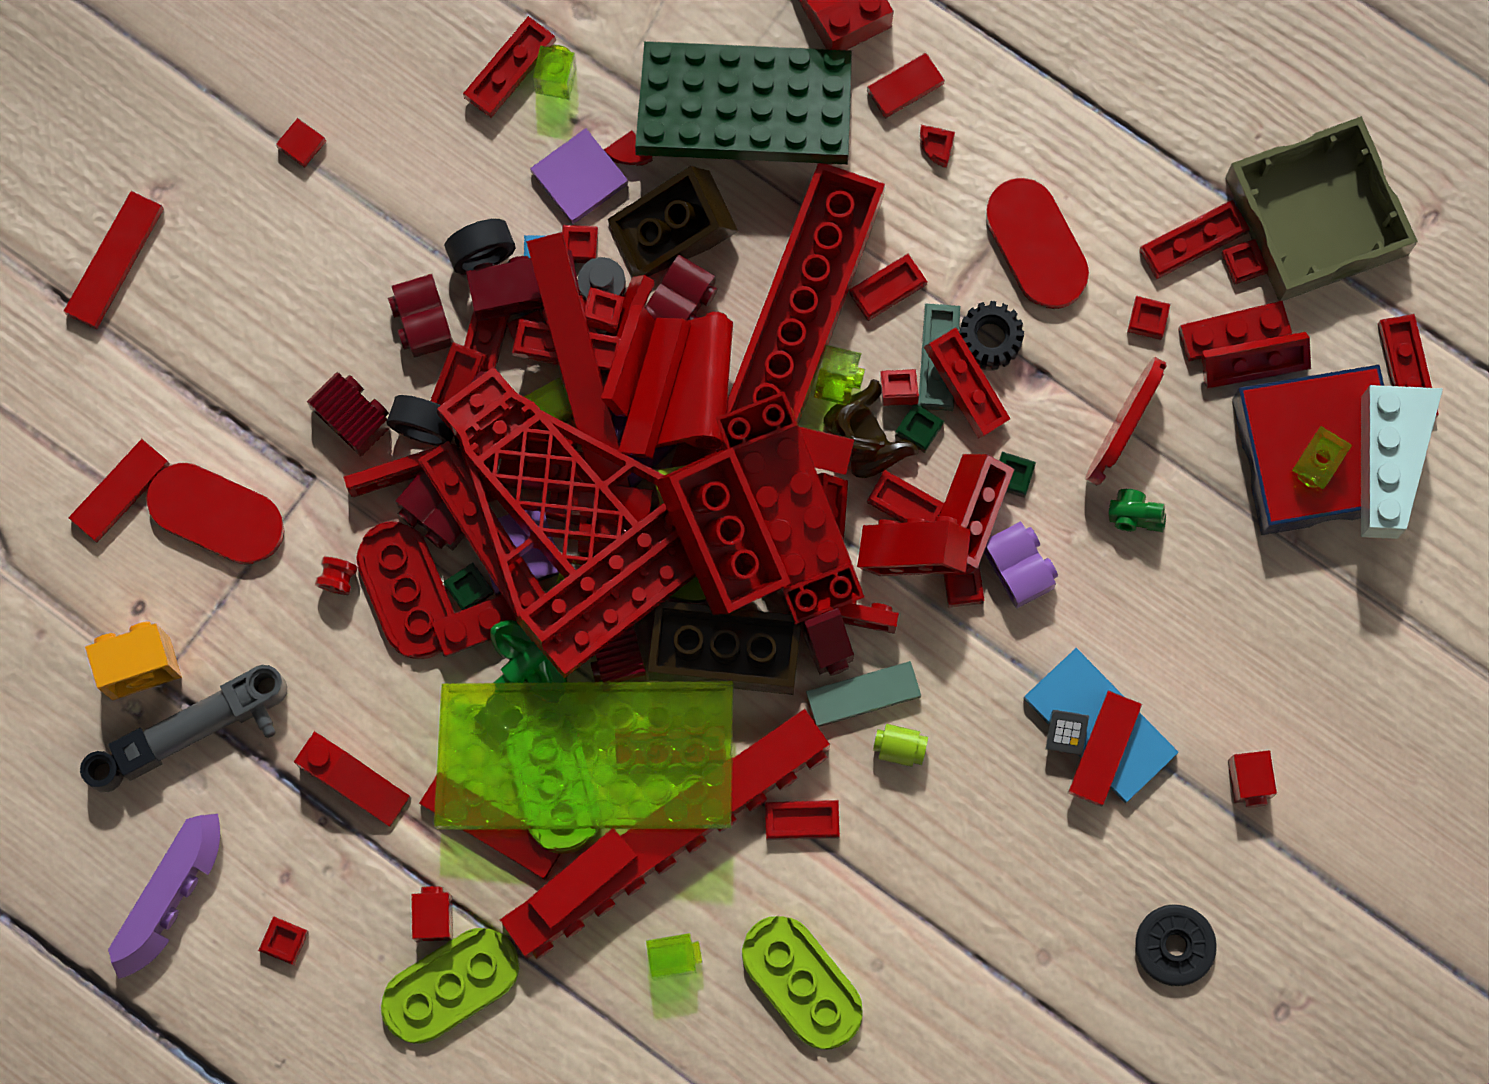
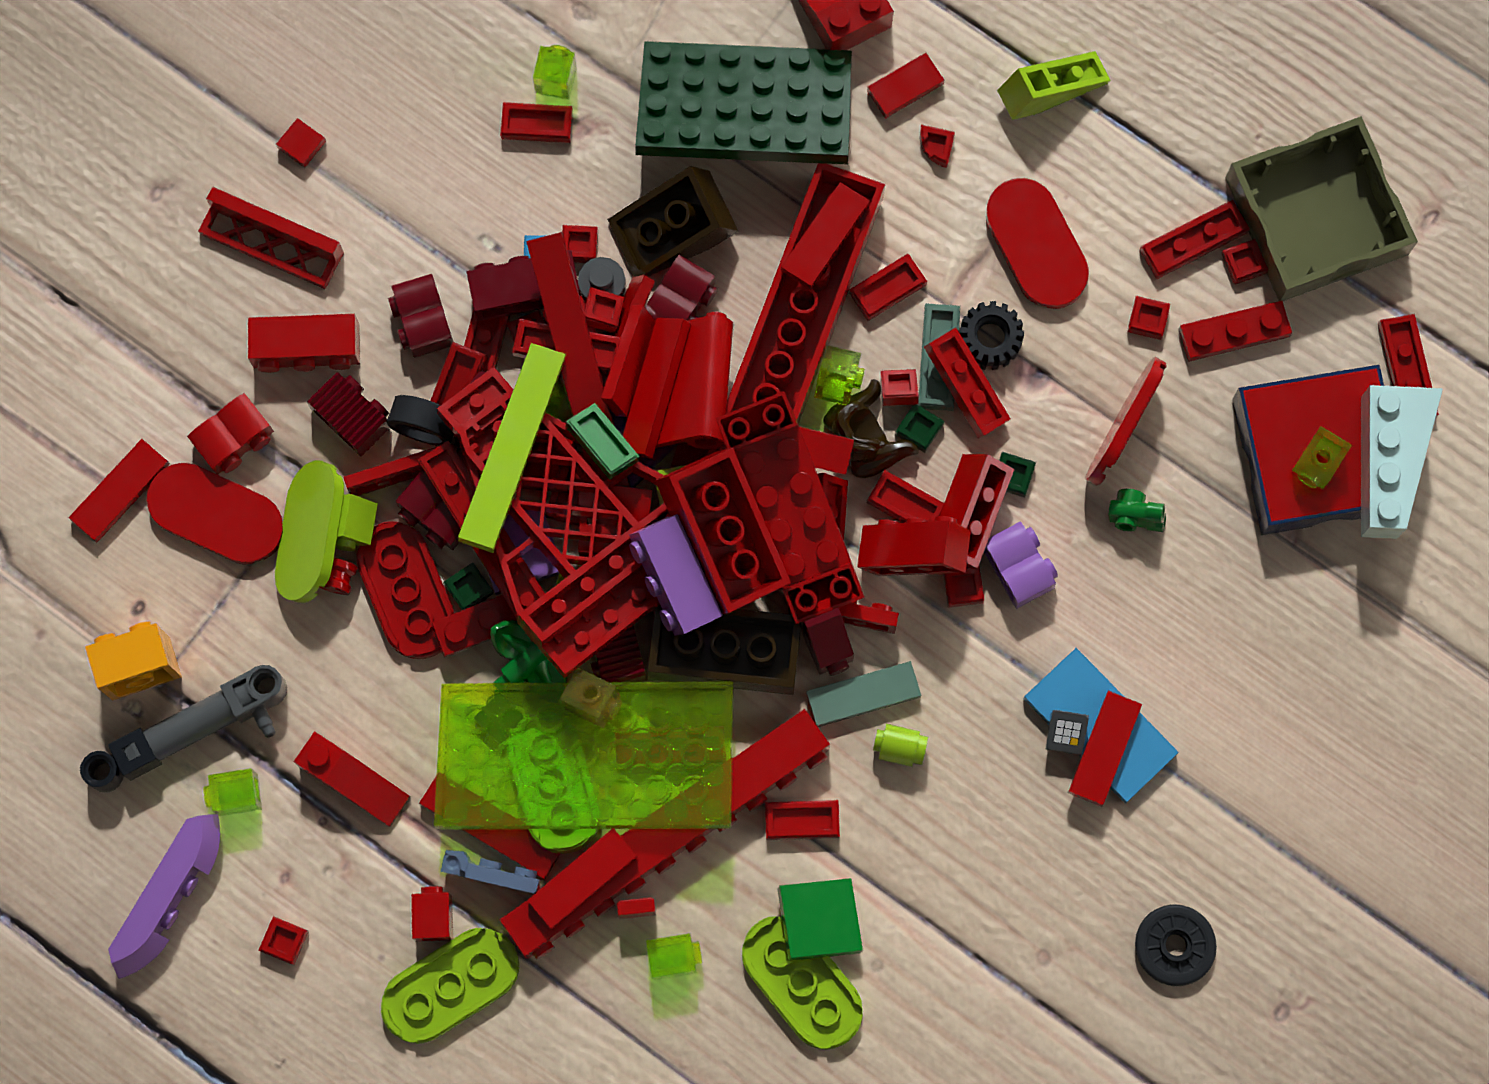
red tile [63,191,164,330] -> none
black tyre [444,218,516,274] -> none
red plate [463,16,556,118] -> none
medium lavender tile [530,128,628,225] -> none
red tile [604,130,653,166] -> none
red plate [1202,331,1311,389] -> none
red brick [1228,750,1277,808] -> none
none -> red brick [187,393,274,474]
none -> red fence [198,186,344,289]
none -> clear neon green brick [204,768,262,816]
none -> red brick [248,314,360,373]
none -> lime tile [275,460,344,603]
none -> lime brick [335,494,378,551]
none -> sand blue hinge [441,850,546,894]
none -> lime tile [458,343,566,553]
none -> red tile [500,102,573,143]
none -> clear yellow brick [560,668,622,728]
none -> tile [565,403,639,480]
none -> red tile [617,897,656,919]
none -> medium lavender brick [629,514,723,636]
none -> green tile [777,878,863,961]
none -> red tile [781,182,870,290]
none -> lime slope [997,51,1111,120]

